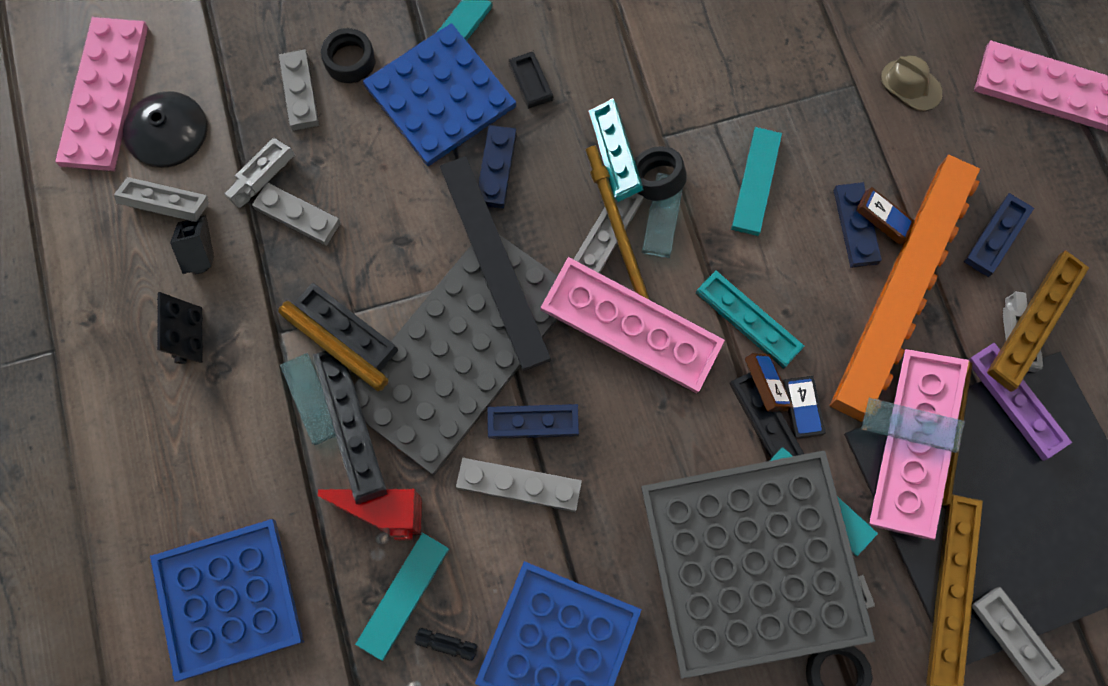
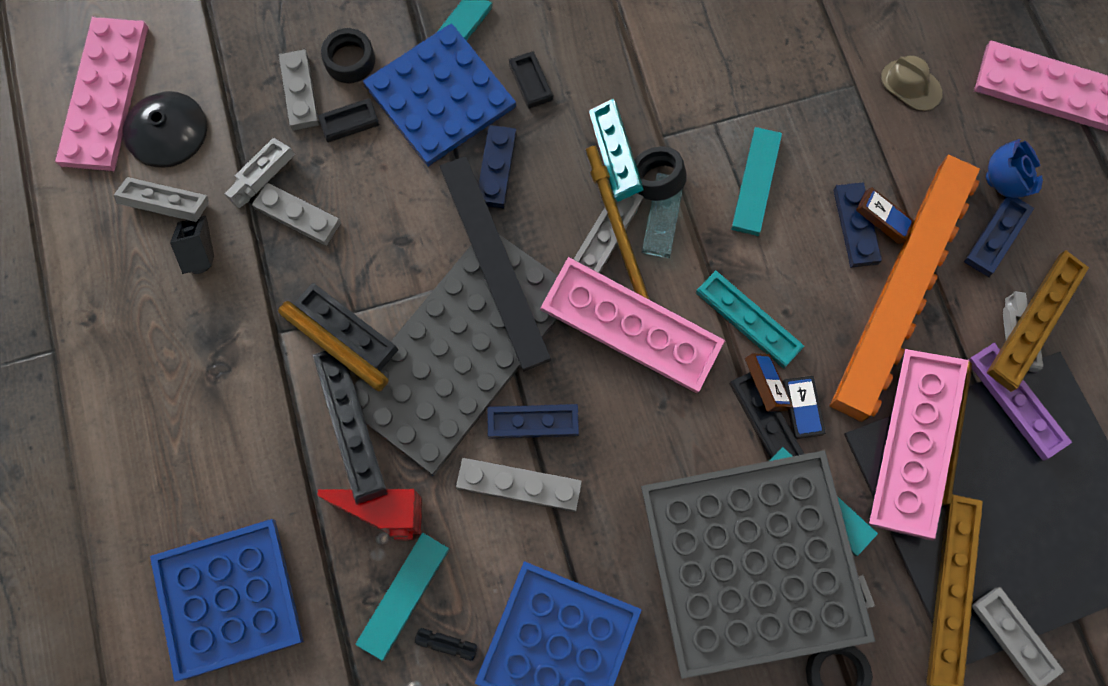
black hinge [157,292,203,364] -> none
clear light blue tile [280,353,336,446] -> none
clear light blue tile [861,398,965,453] -> none
none -> black tile [318,98,380,143]
none -> blue cylinder [986,139,1043,198]

